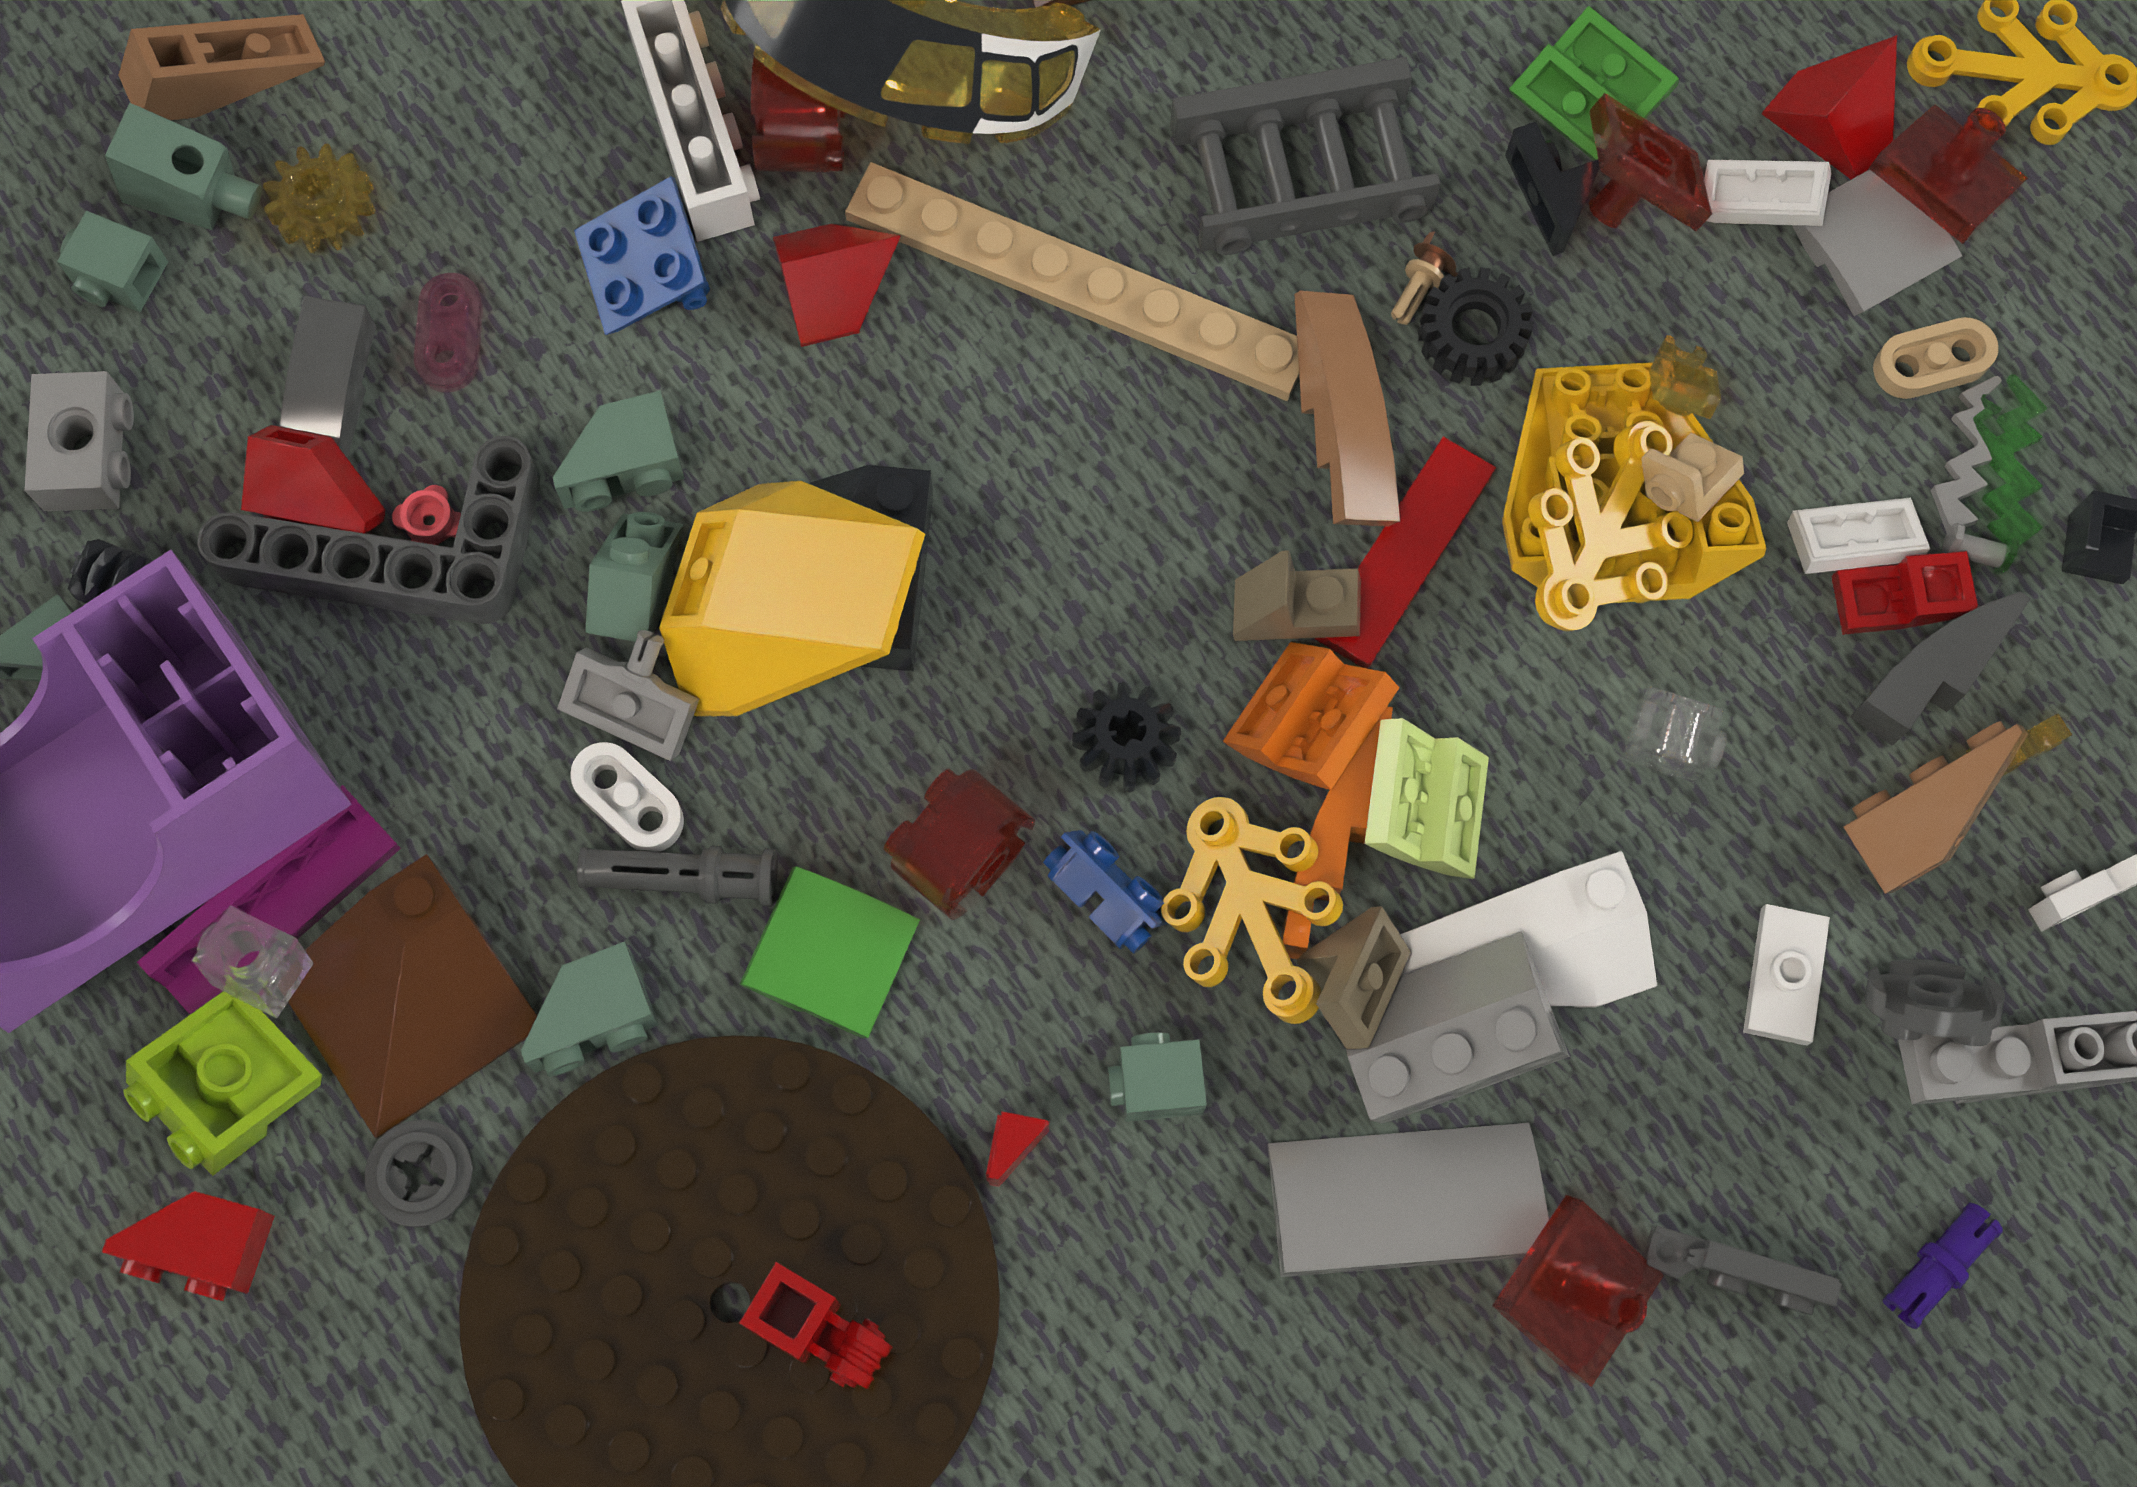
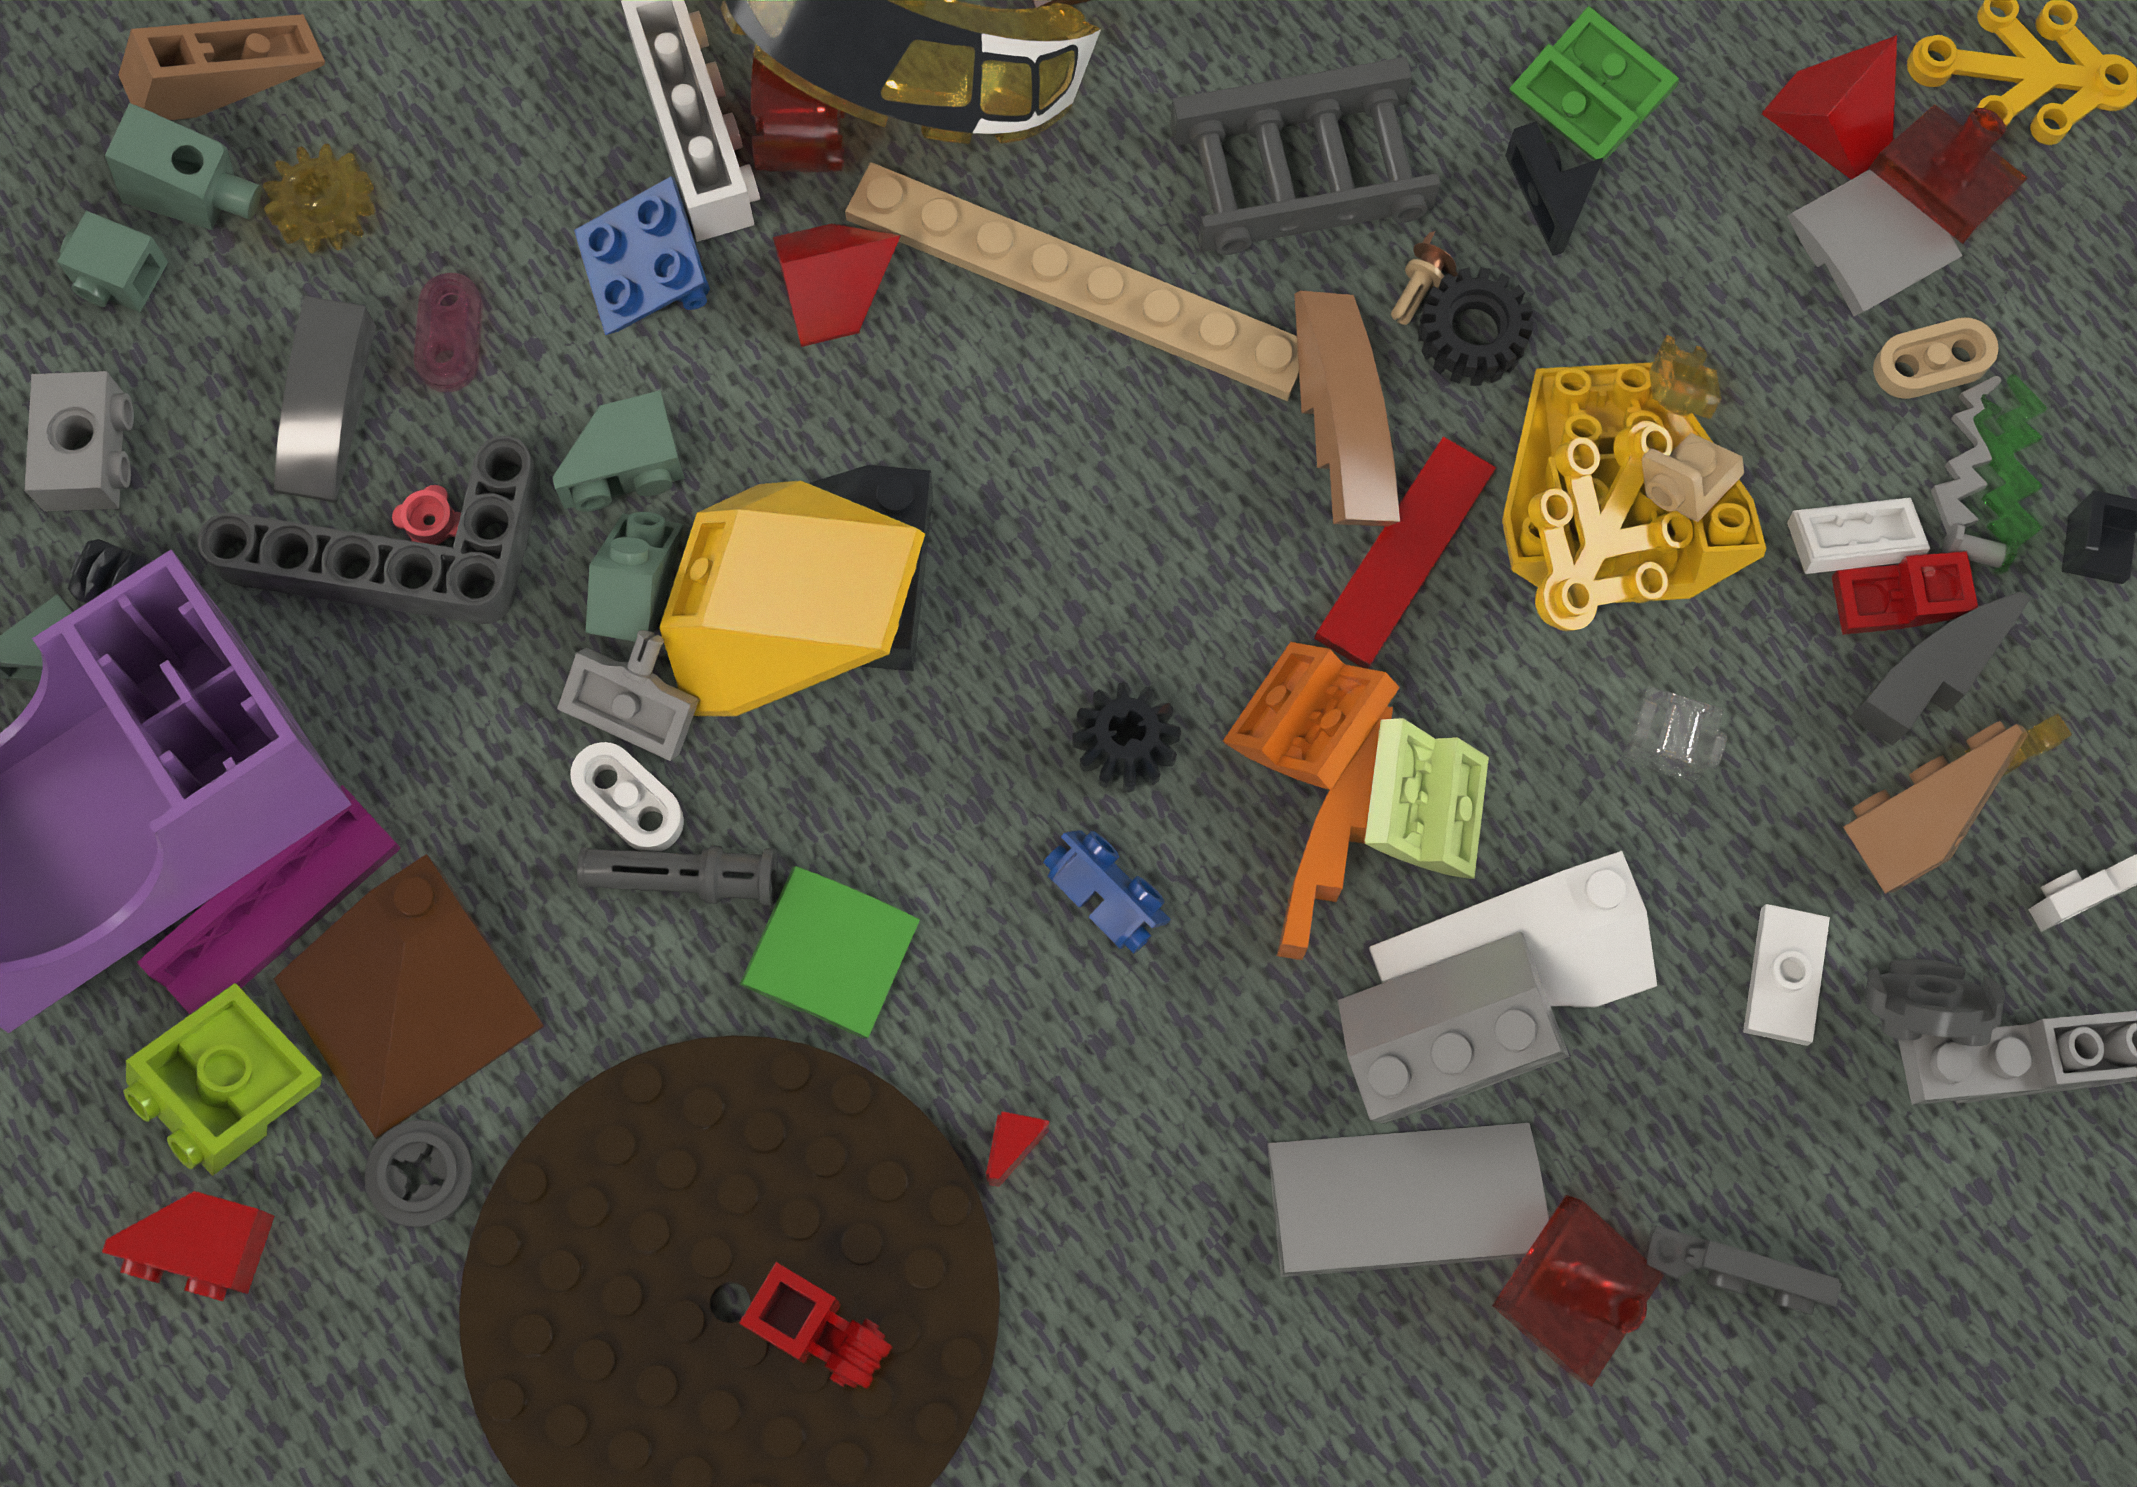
clear brick [192,905,314,1018] -> none
red slope [241,425,385,534] -> none
sand green slope [521,941,659,1077] -> none
clear red brick [883,769,1035,920] -> none
sand green brick [1107,1032,1207,1122] -> none
yellow plant [1161,797,1343,1024] -> none
dark tan slope [1233,550,1361,641] -> none
dark tan slope [1297,906,1411,1050] -> none
clear red tile [1588,93,1712,231] -> none
white plate [1698,160,1831,226] -> none
dark purple pin [1882,1202,2003,1329] -> none

